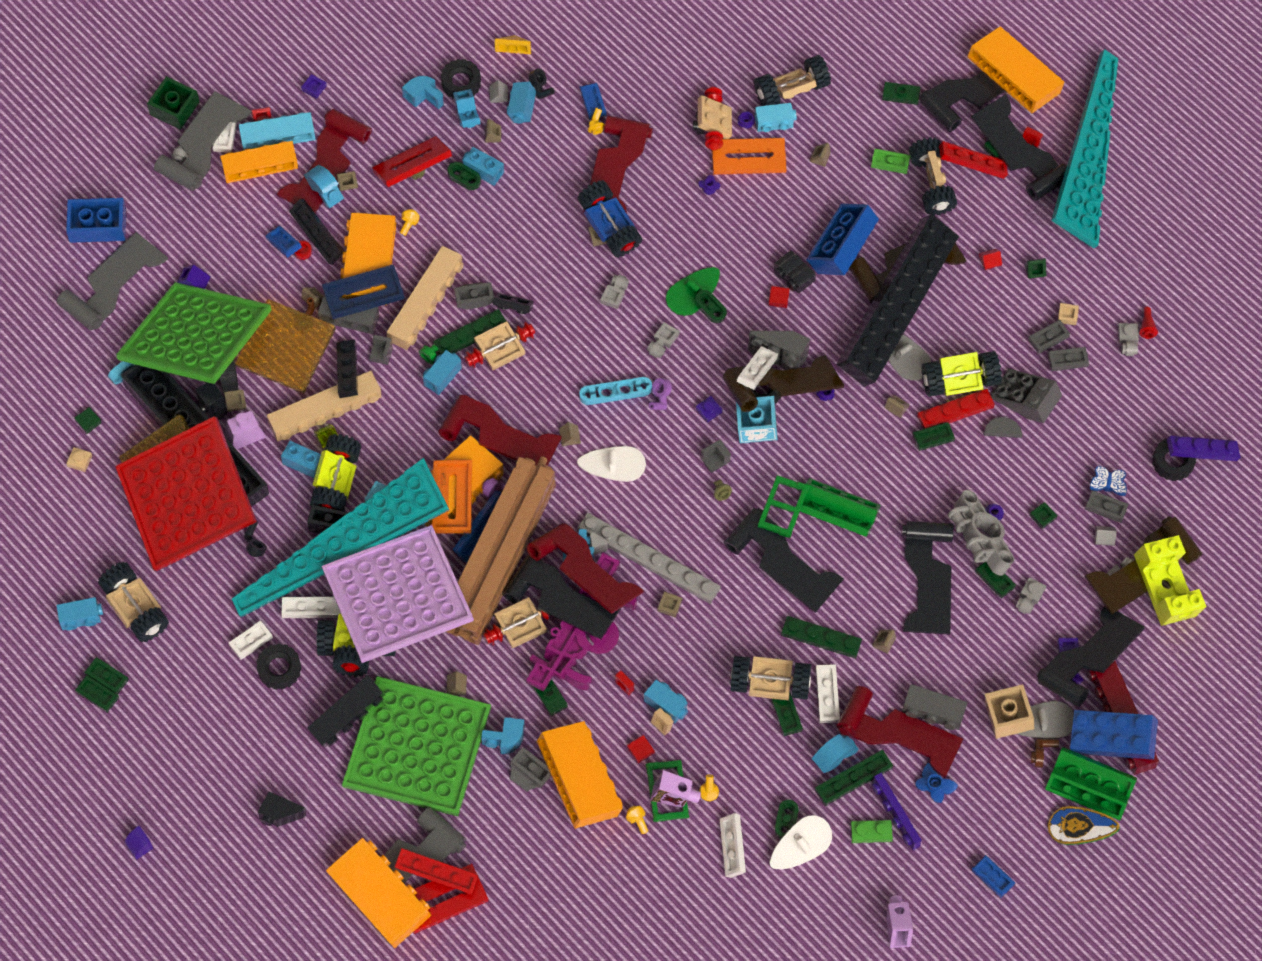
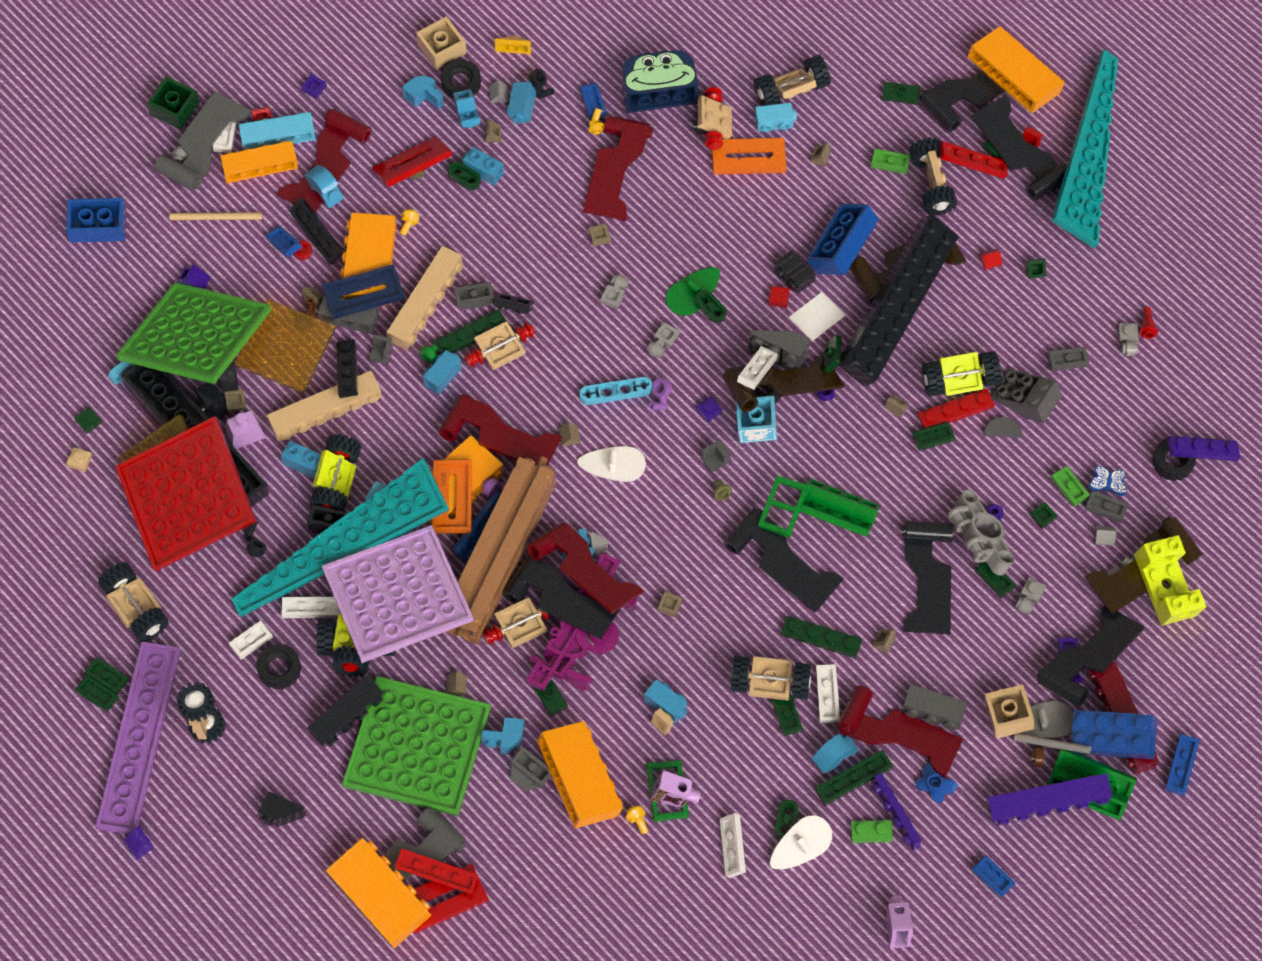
dark azure brick [56,597,103,631] -> none
dark grey door [57,232,168,330] -> none
clear neon green slope [314,424,337,448] -> none
dark tan slope [337,171,358,191] -> none
plate [577,180,643,258] -> none
light grey plate [578,513,721,604] -> none
red tile [615,670,634,696] -> none
red tile [627,735,655,763] -> none
dark purple plate [699,175,720,195] -> none
yellow plate [699,774,719,801] -> none
dark purple plate [738,111,755,129] -> none
light grey shield [889,335,931,381] -> none
dark grey plate [1028,320,1070,354] -> none
shield [1048,806,1120,845] -> none
tan plate [1058,303,1079,325] -> none
none -> medium lavender plate [95,642,181,834]
none -> tan piece [169,212,262,220]
none -> black plate [176,682,226,744]
none -> tan brick [416,16,466,70]
none -> brick [622,50,699,113]
none -> white sticker [789,292,845,341]
none -> dark green plate [824,334,842,373]
none -> dark purple brick [987,773,1113,825]
none -> light grey piece [1014,733,1091,754]
none -> bright green plate [1051,466,1090,507]
none -> blue plate [1165,734,1200,796]

